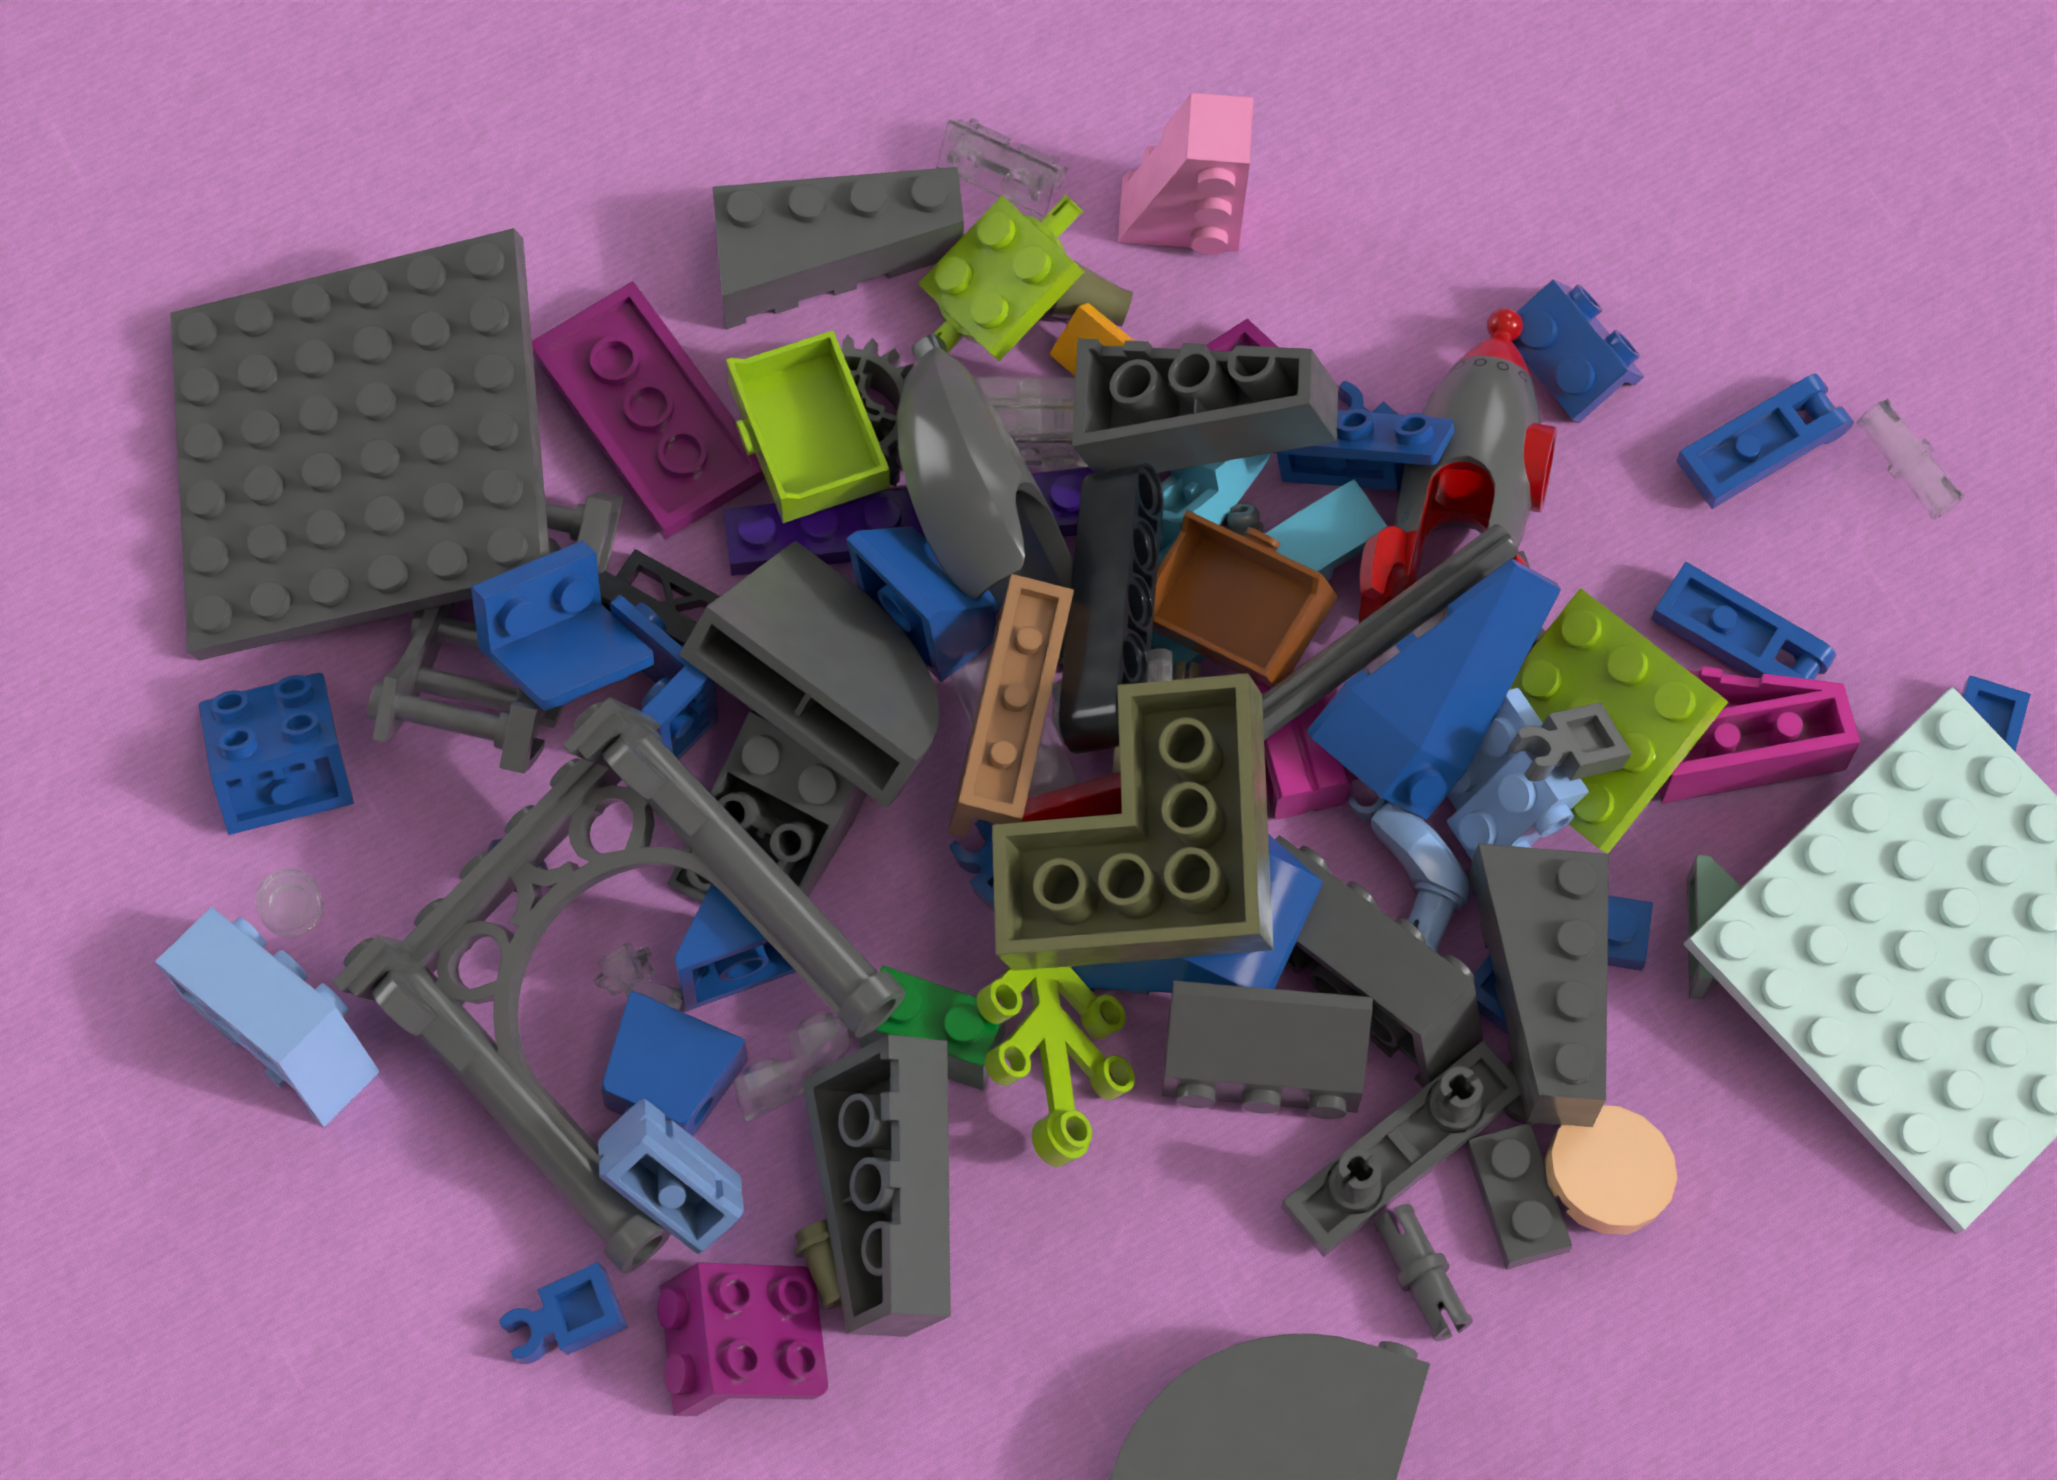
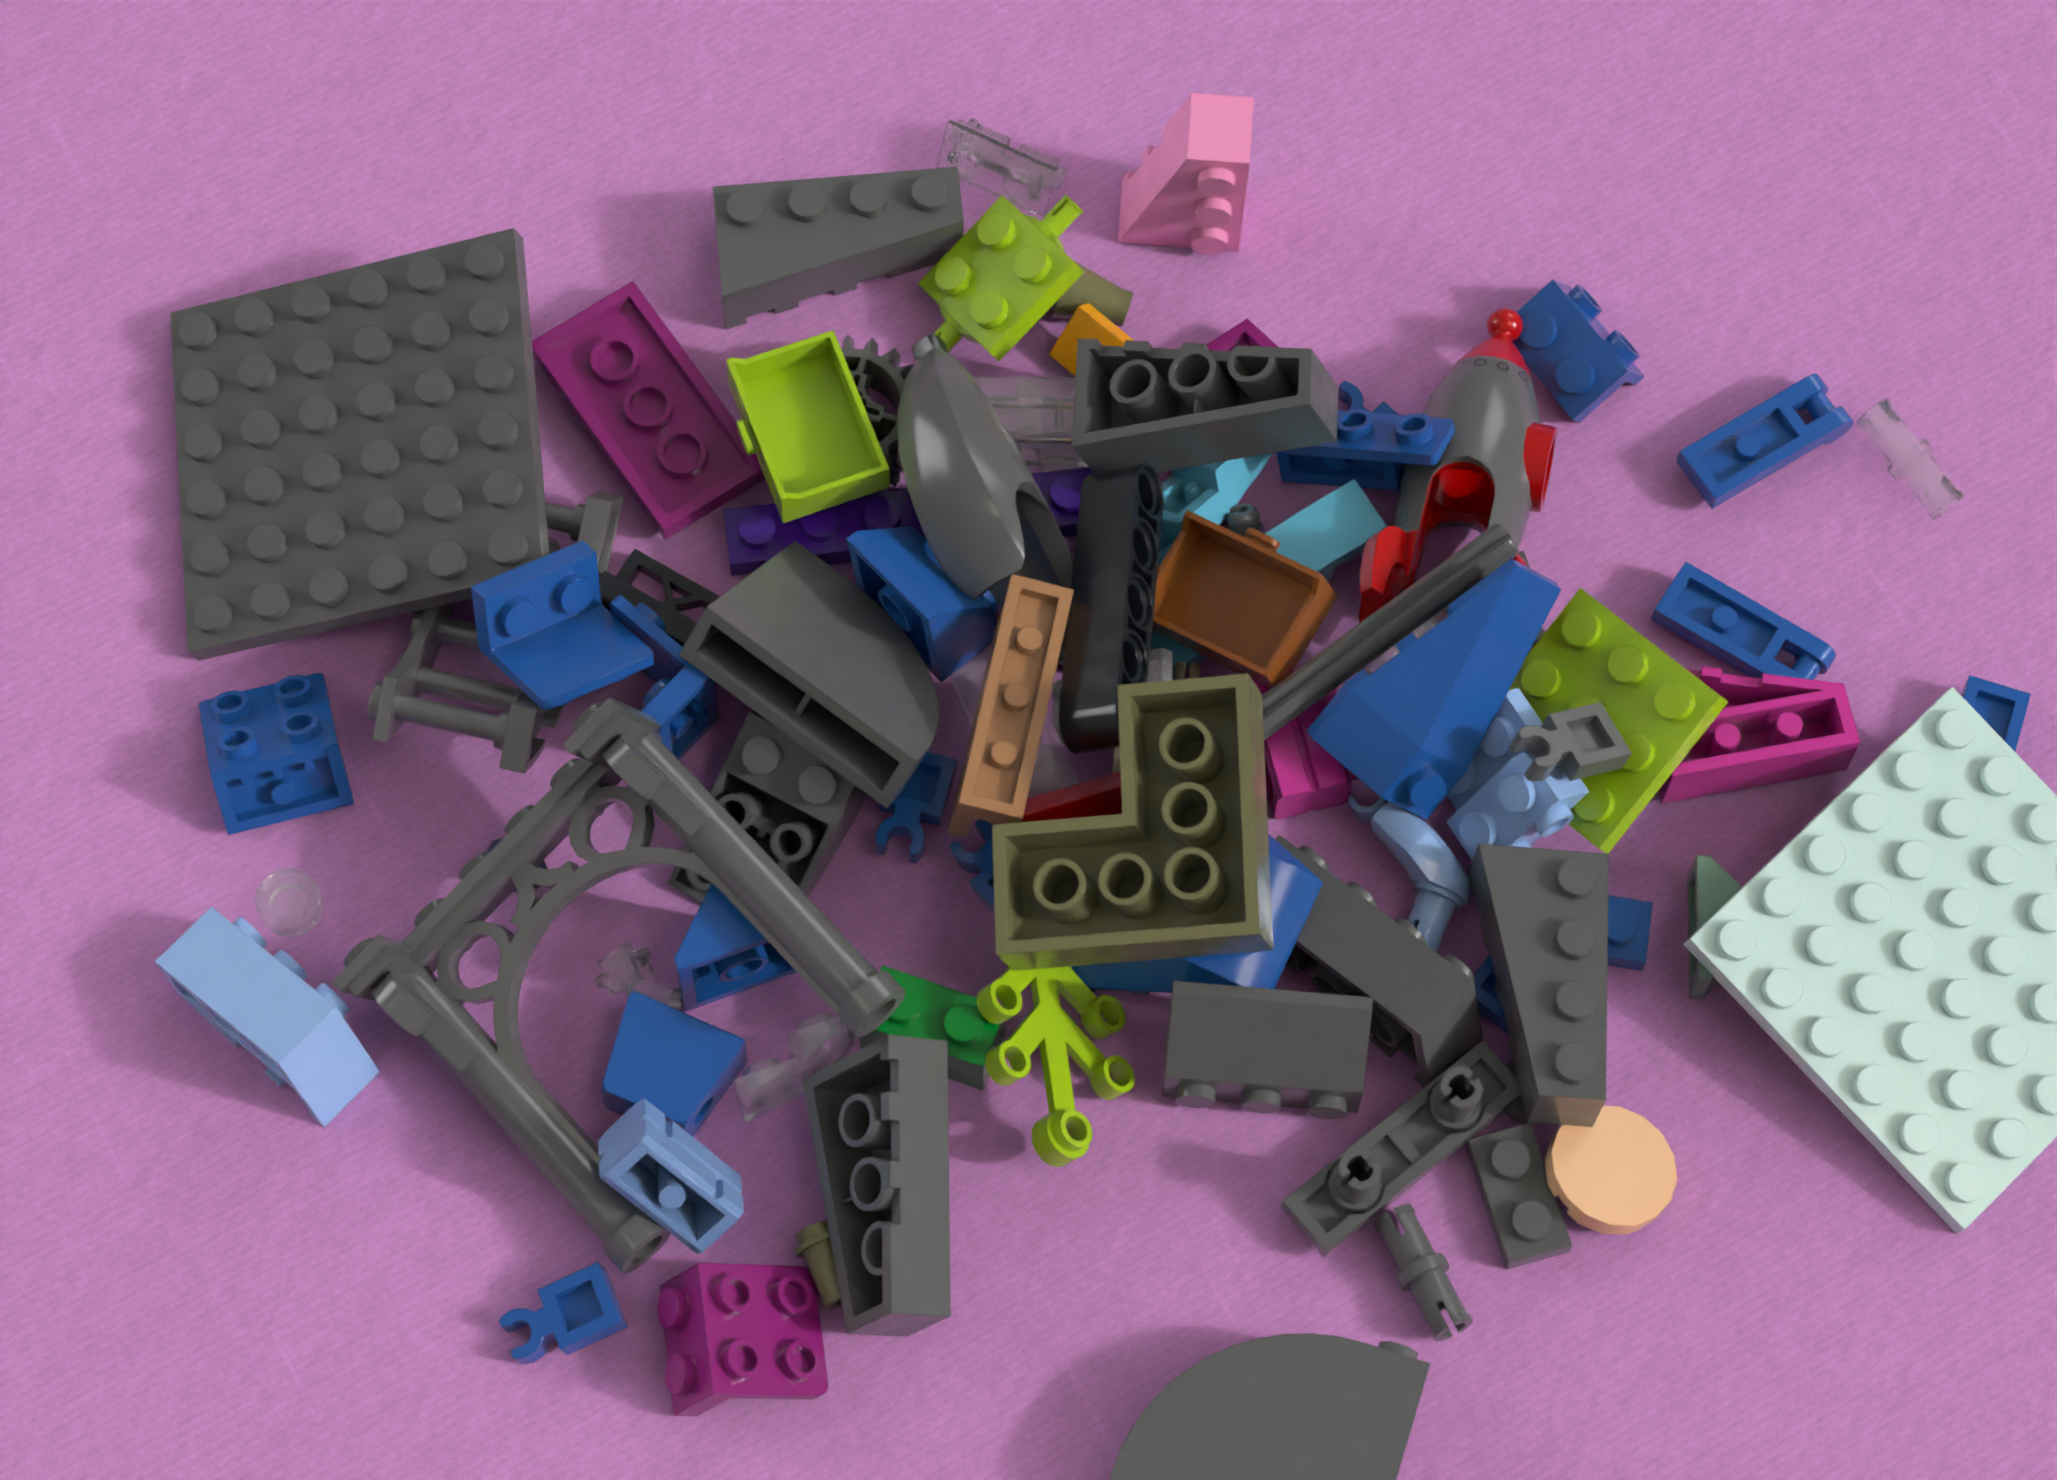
none -> blue plate [876,752,957,864]

